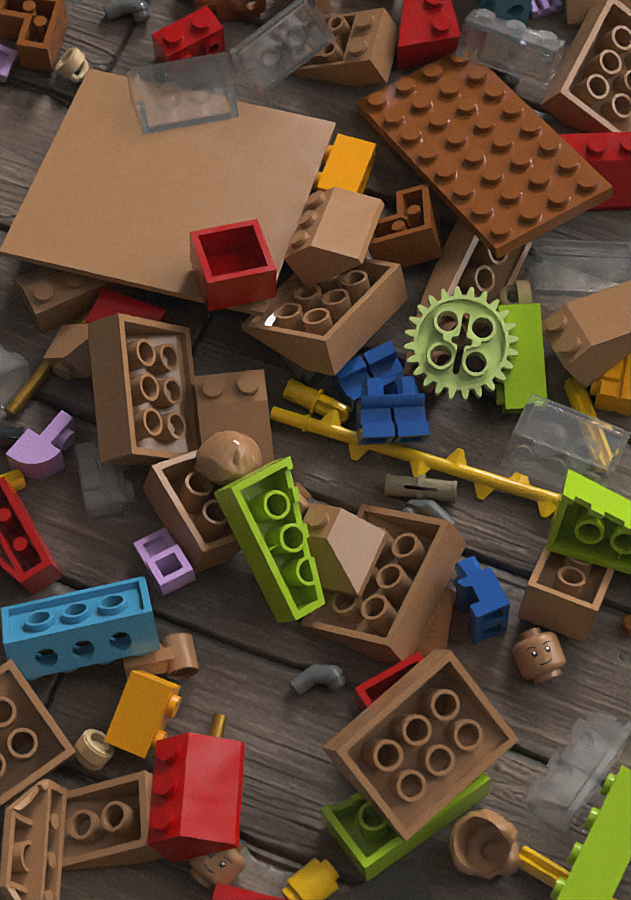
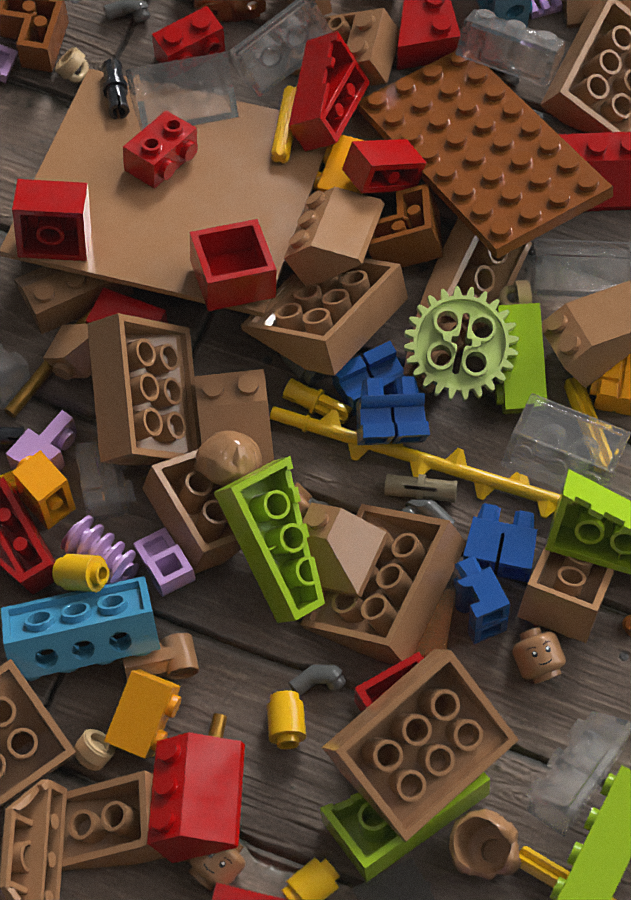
none -> red brick [12,179,91,261]
none -> light orange brick [12,450,76,530]
none -> yellow brick [52,554,109,592]
none -> lavender piece [60,515,139,584]
none -> black pin [102,59,130,119]
none -> red brick [123,110,198,189]
none -> yellow brick [267,690,306,749]
none -> yellow axle [271,85,297,164]
none -> red wedge [288,31,370,152]
none -> red brick [342,139,427,193]
none -> blue hips [463,503,538,582]

